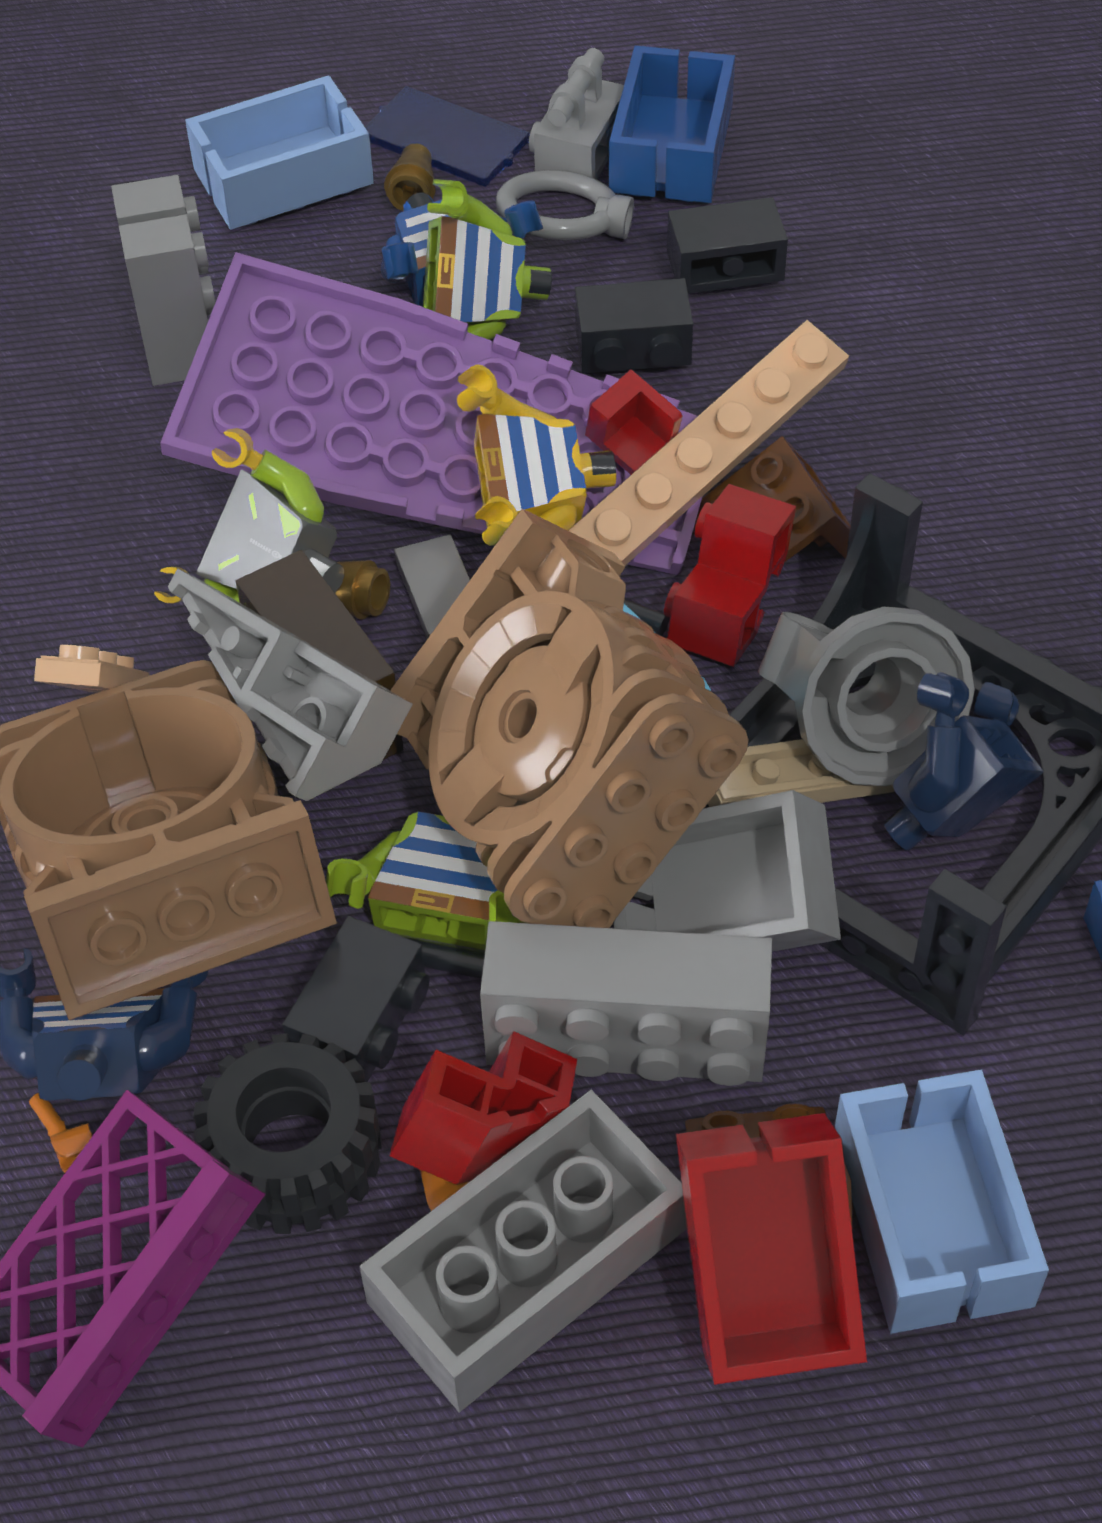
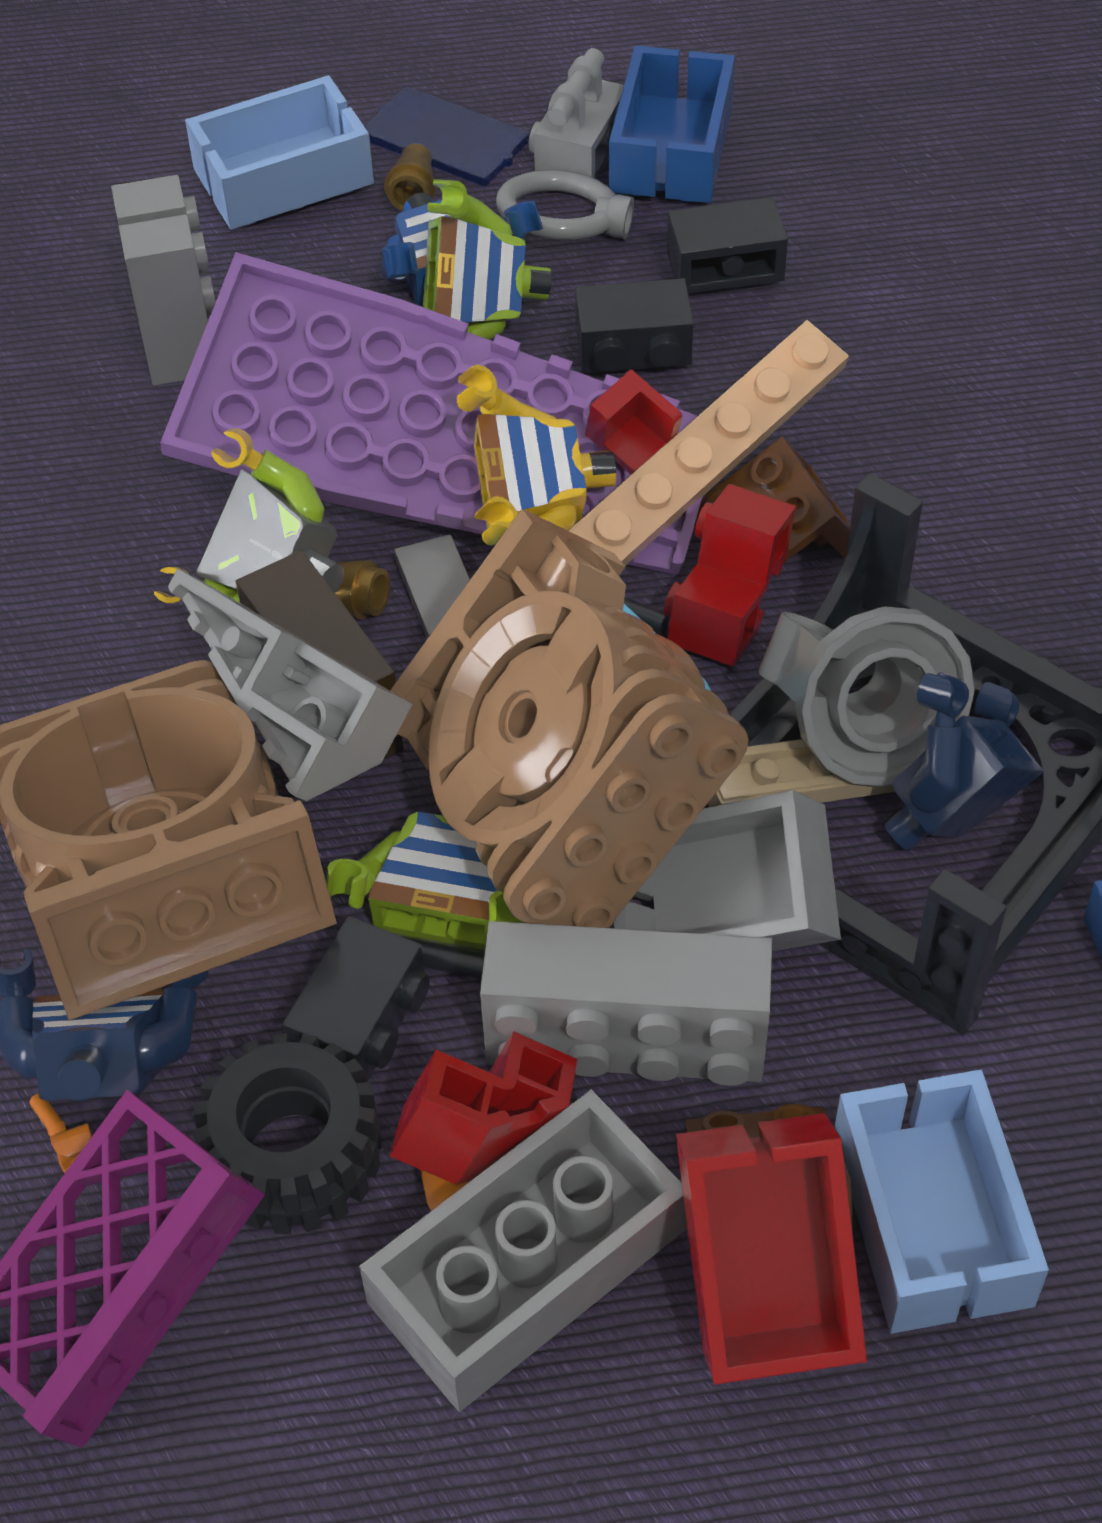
light nougat tile [34,645,150,693] -> none

